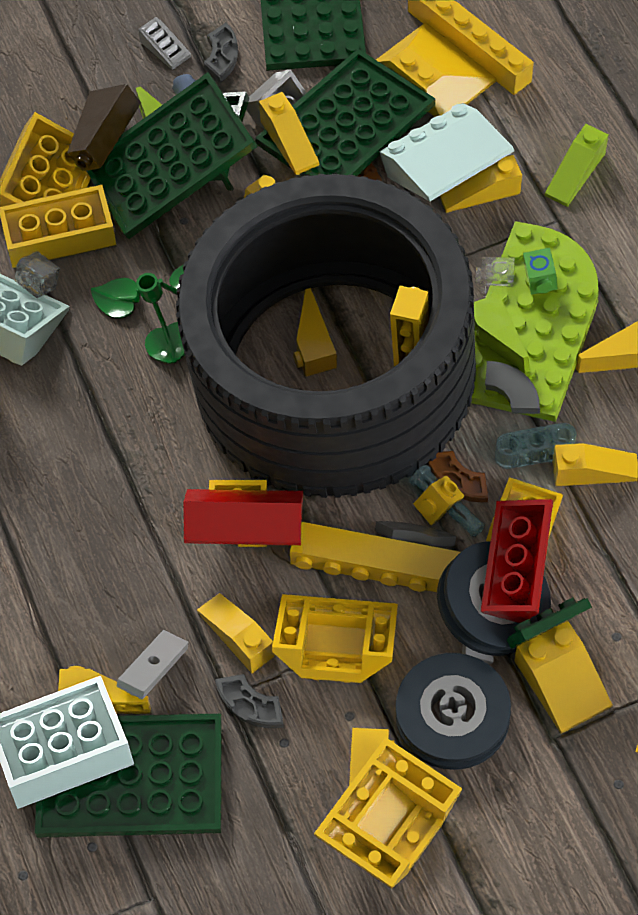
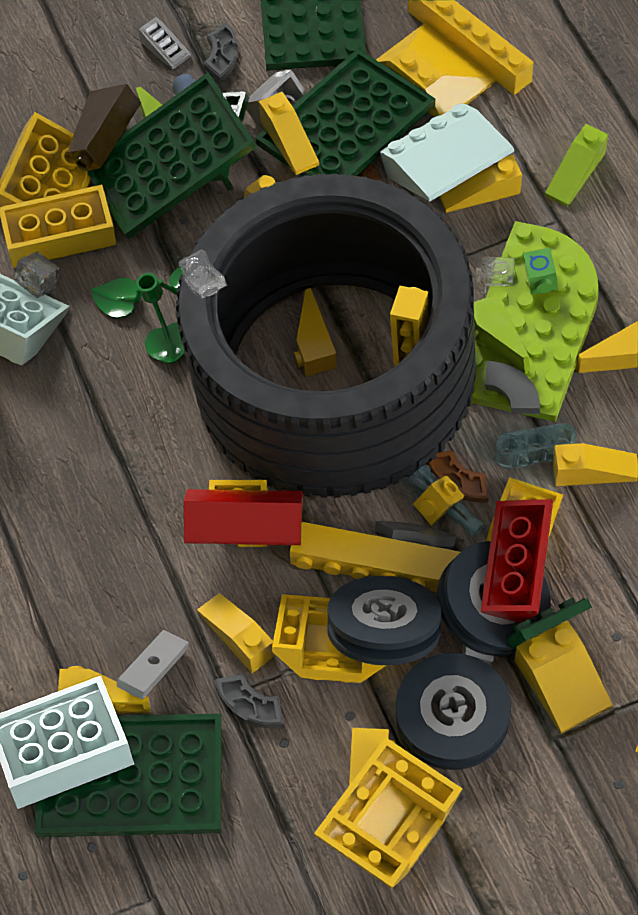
none -> clear bracket [179,249,227,299]
none -> black wheel [327,576,441,666]

